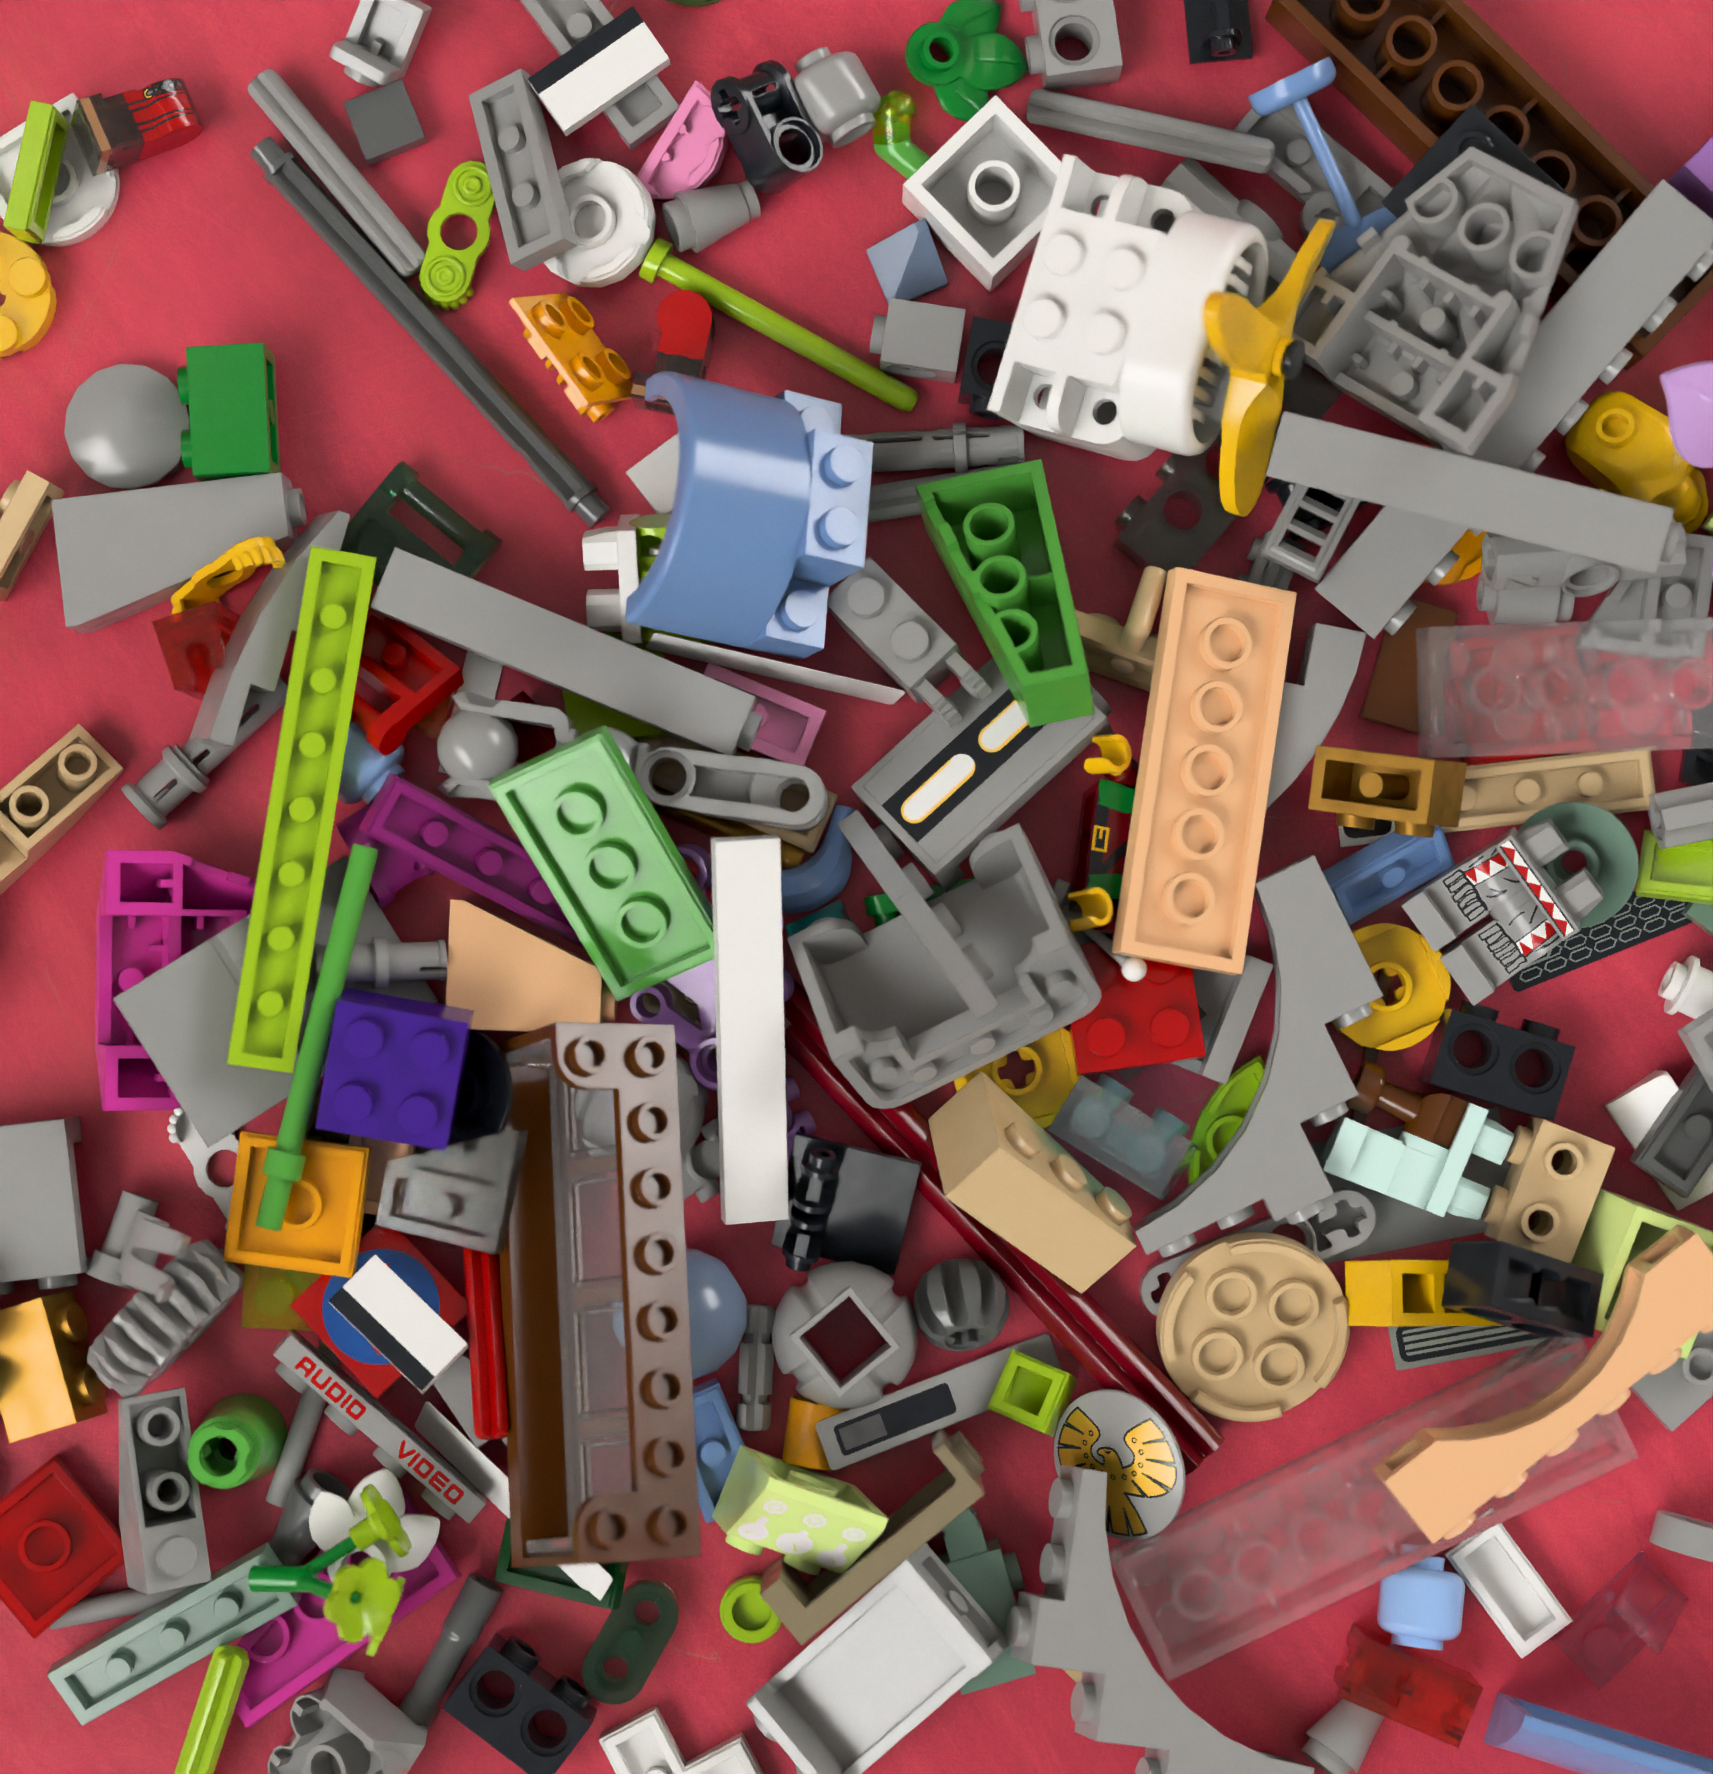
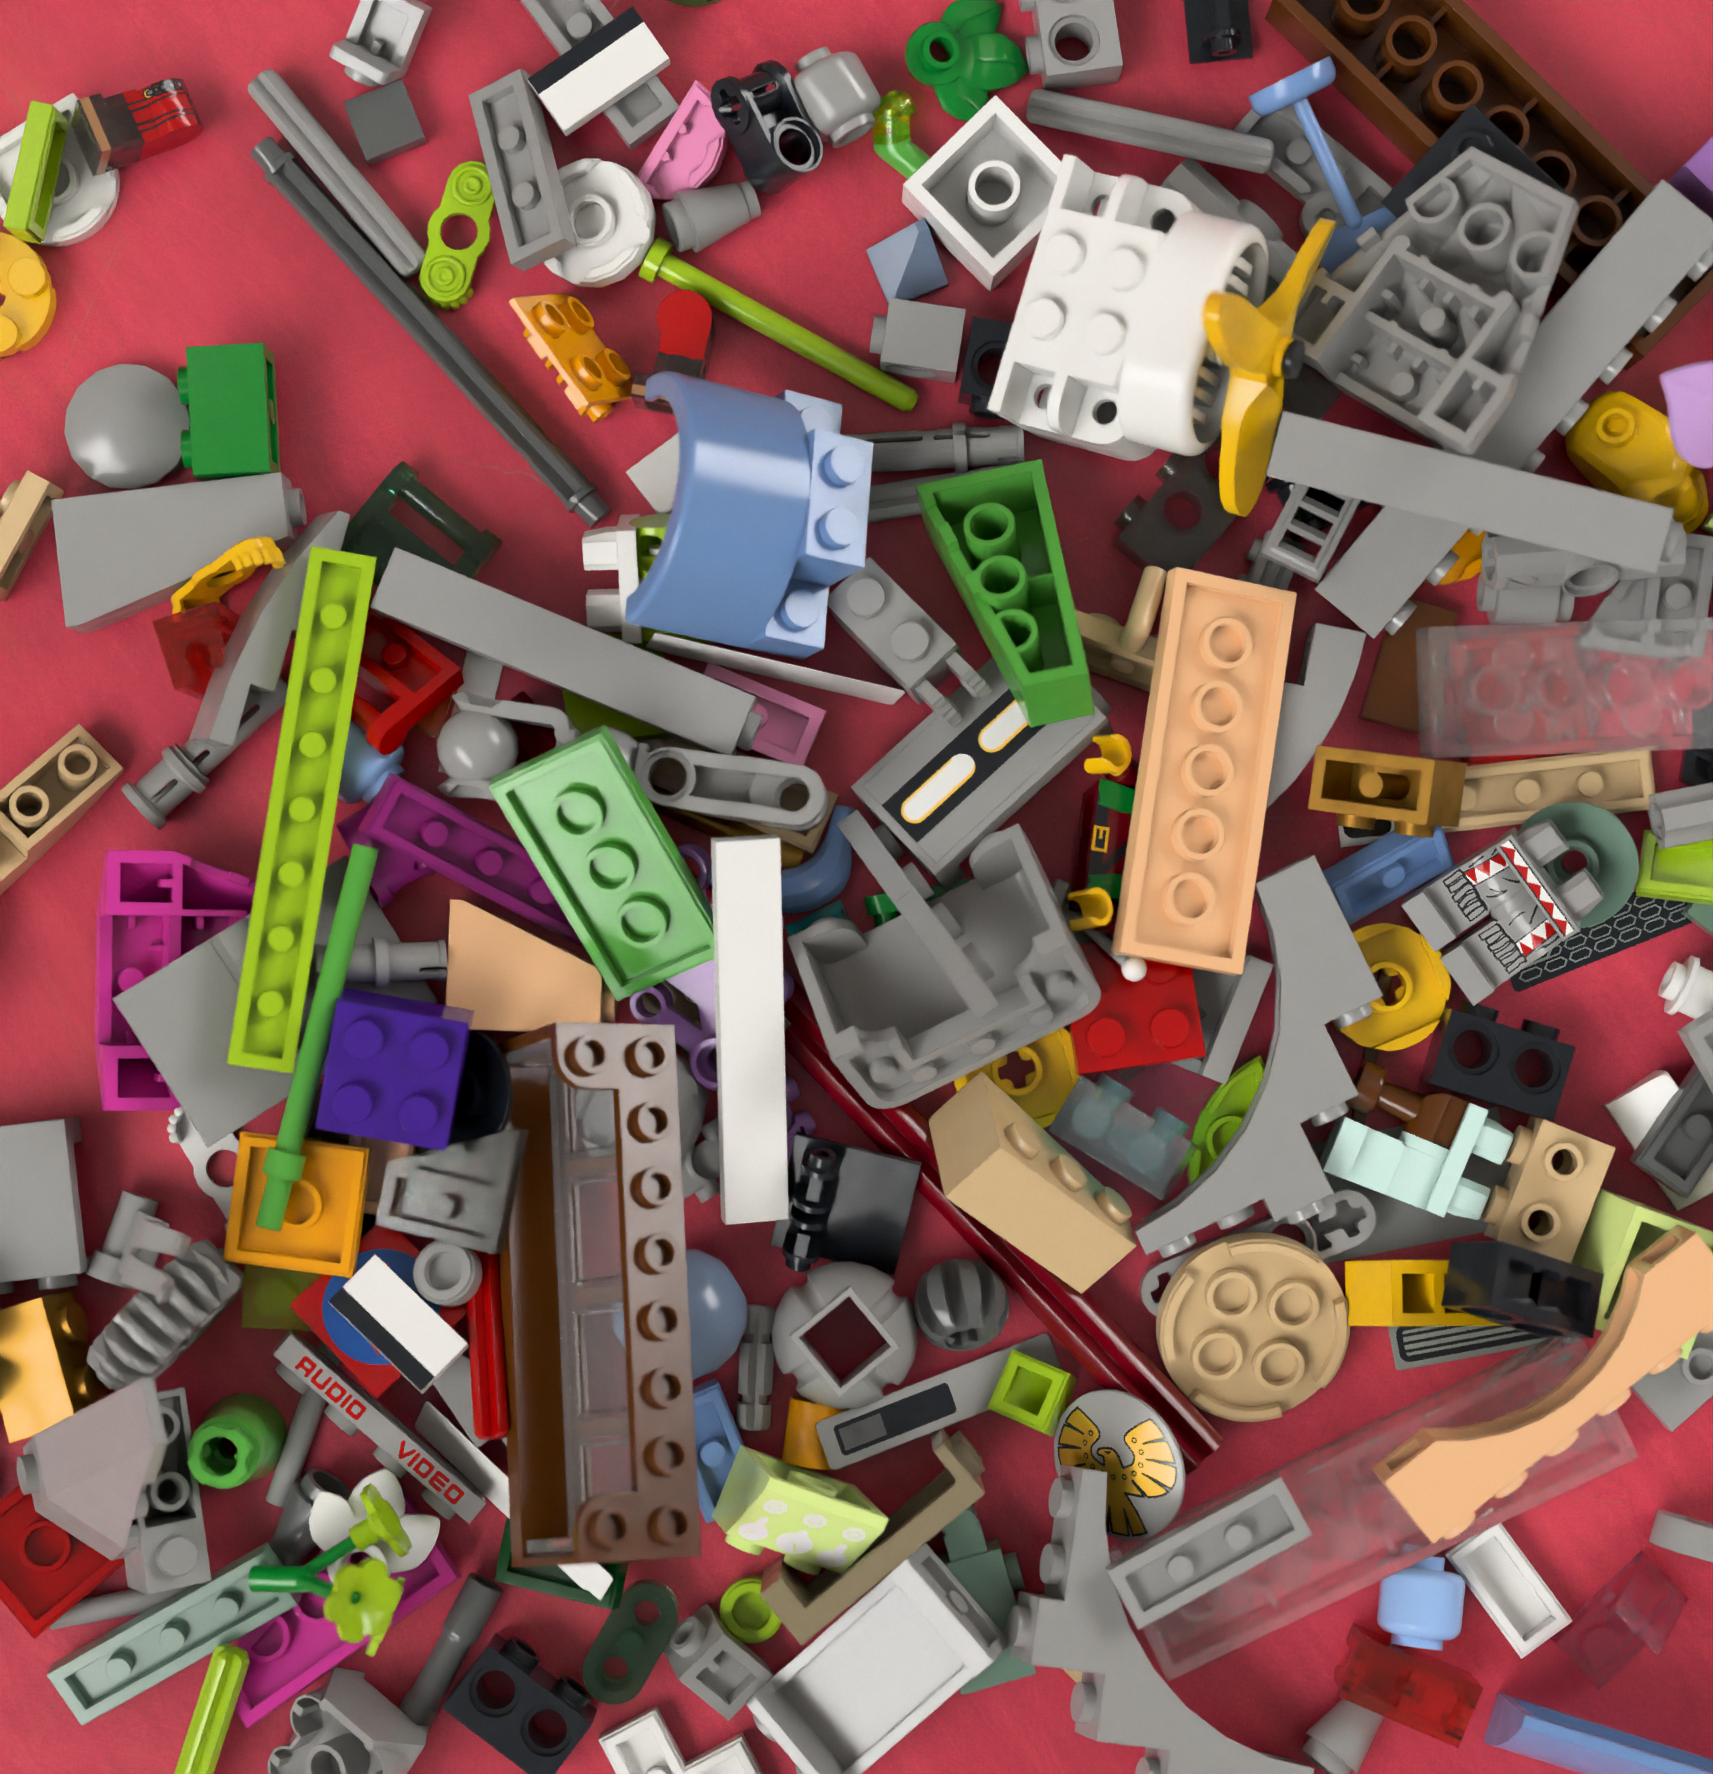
none -> light grey wedge [17,1377,167,1561]
none -> light grey tile [413,1239,482,1307]
none -> light grey bracket [663,1604,774,1721]
none -> light grey plate [1105,1473,1312,1630]

